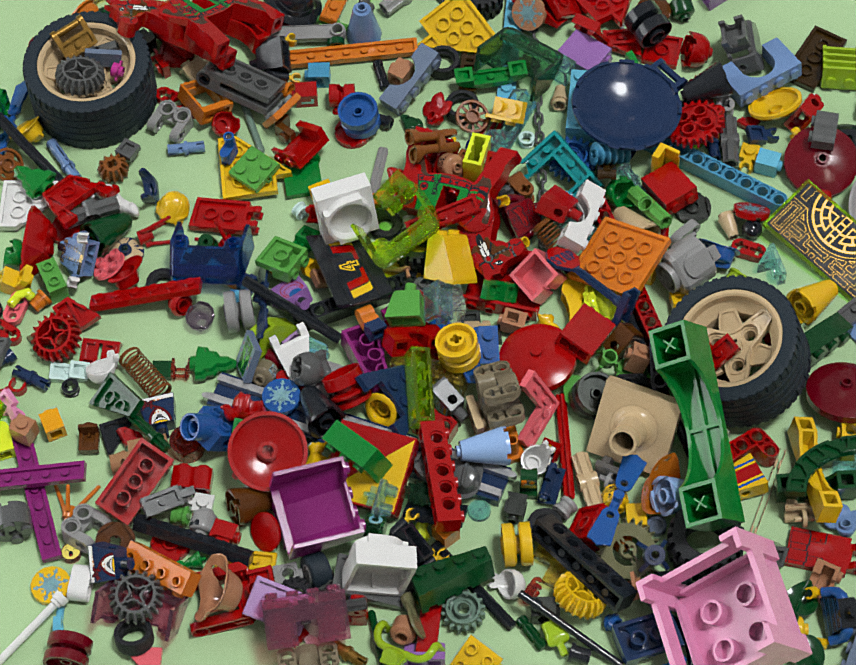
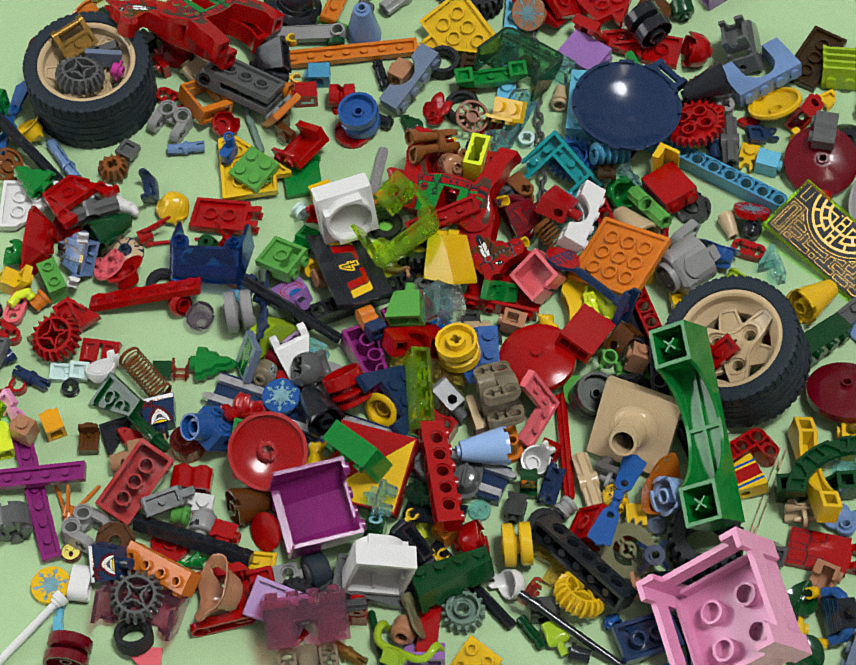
none -> red cylinder [454,519,490,554]
none -> yellow tile [819,88,835,112]

